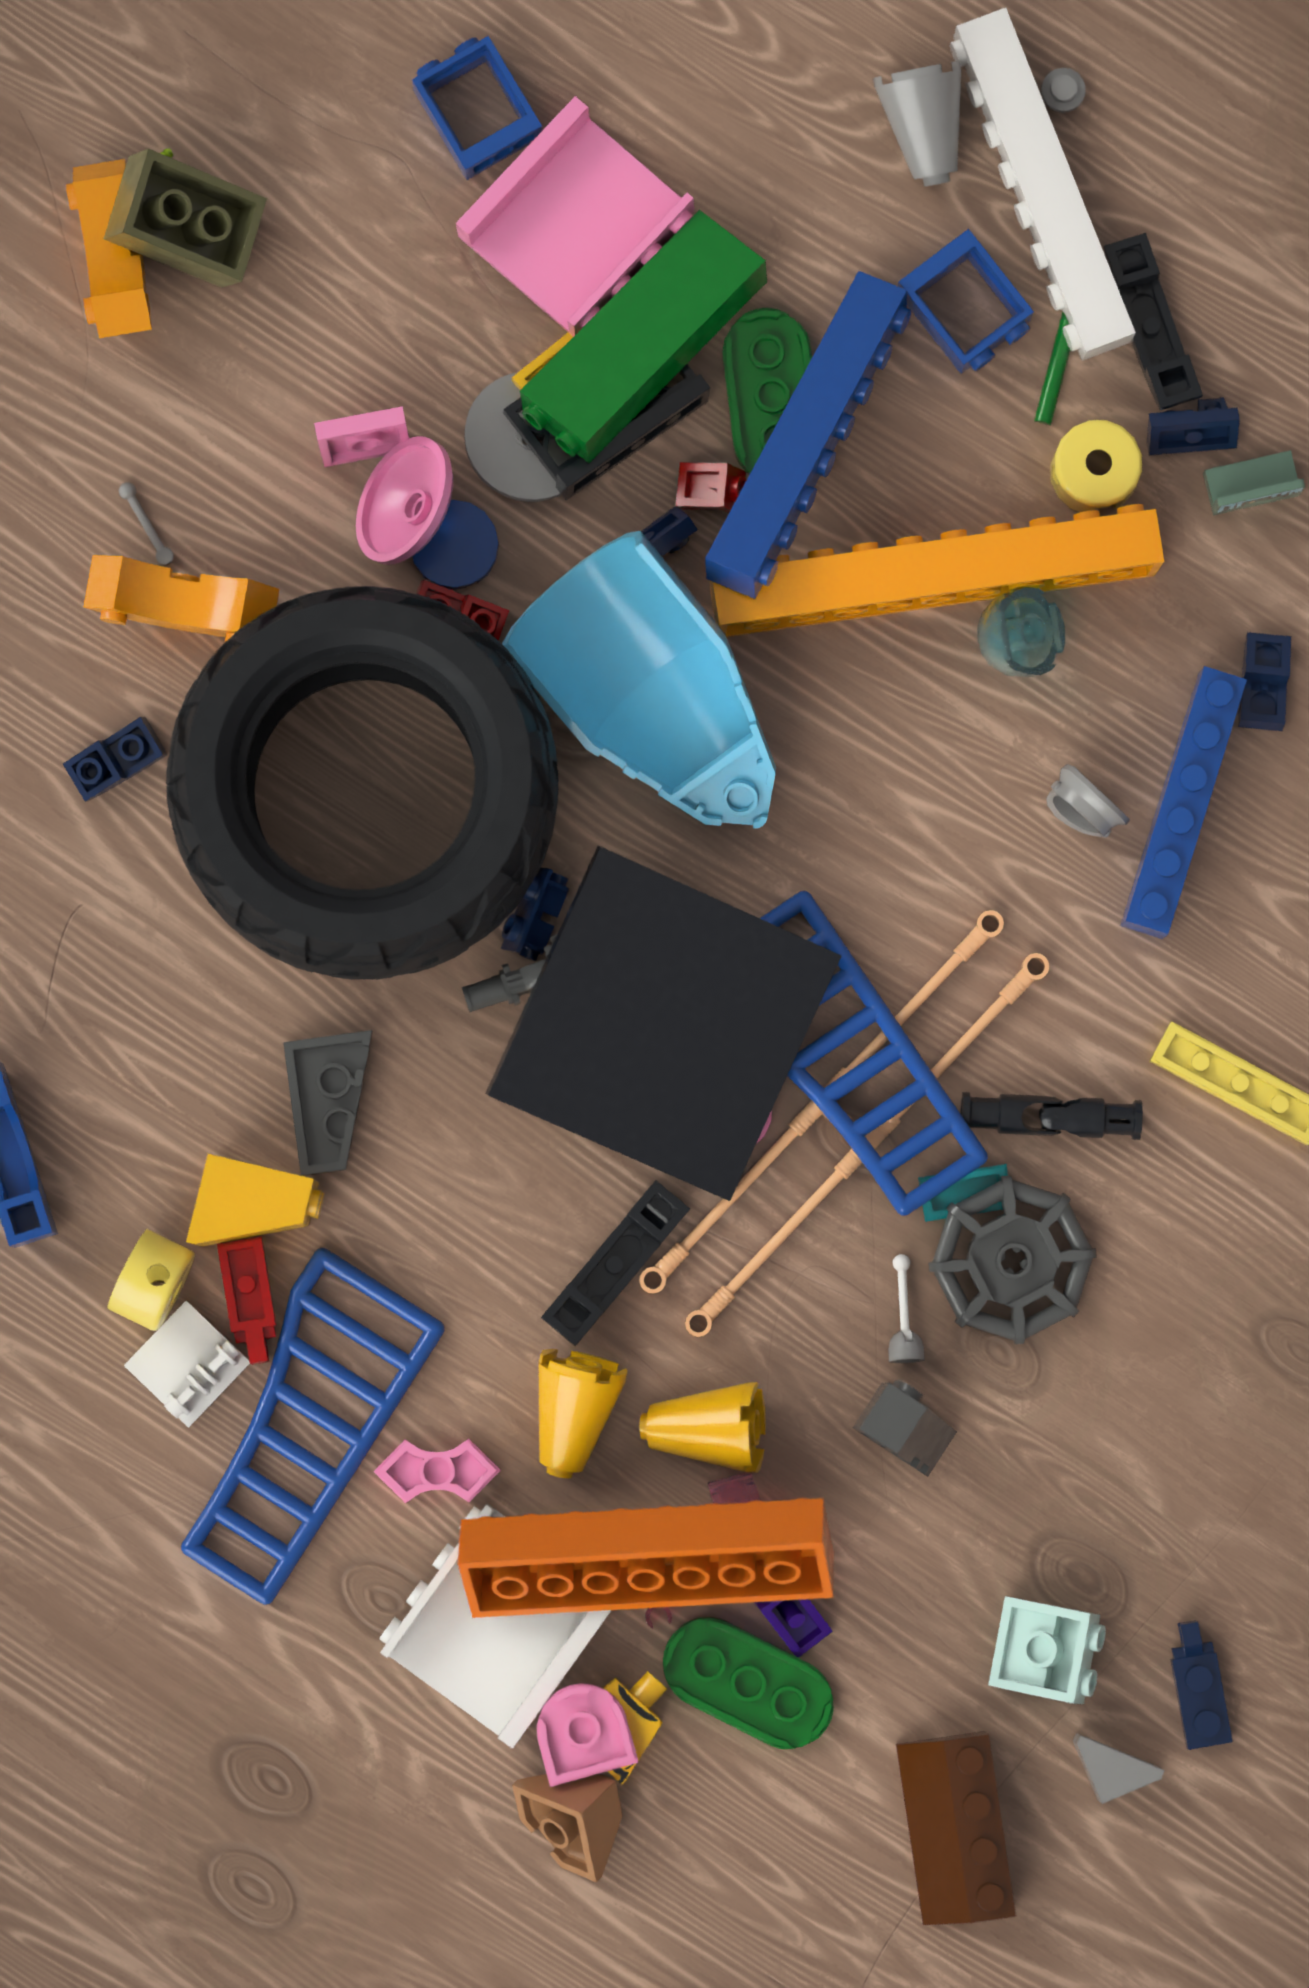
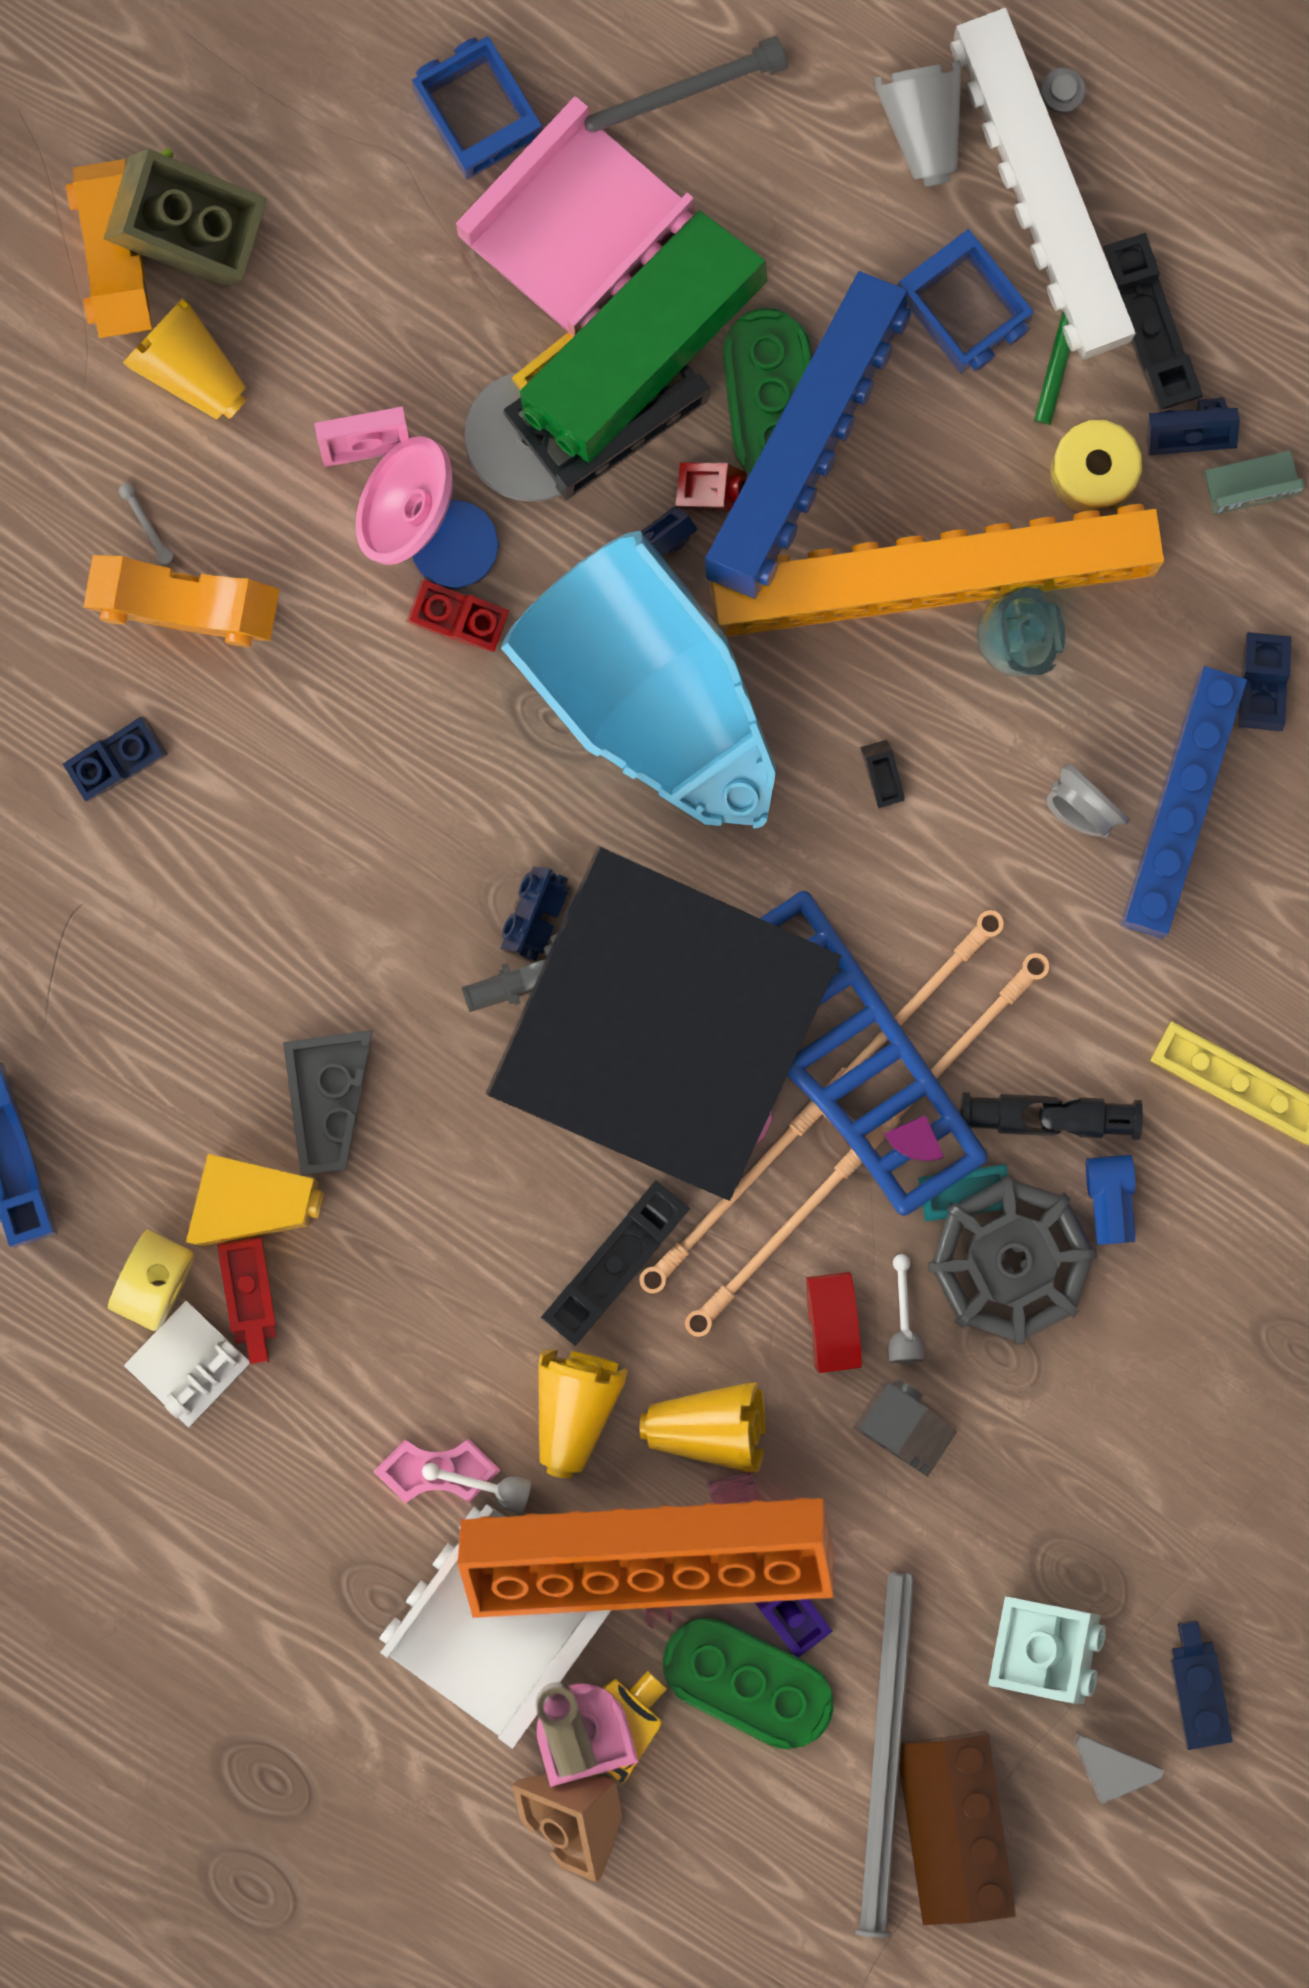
black tyre [166,586,559,980] -> none
blue bar [181,1248,445,1605] -> none
none -> yellow cone [123,298,247,420]
none -> hinge [422,1463,531,1514]
none -> dark tan piece [536,1682,598,1778]
none -> dark grey piece [584,35,788,132]
none -> red slope [806,1272,862,1373]
none -> light grey axle [855,1572,914,1938]
none -> black piece [860,740,905,808]
none -> magenta tile [884,1115,944,1162]
none -> blue piece [1086,1155,1136,1245]

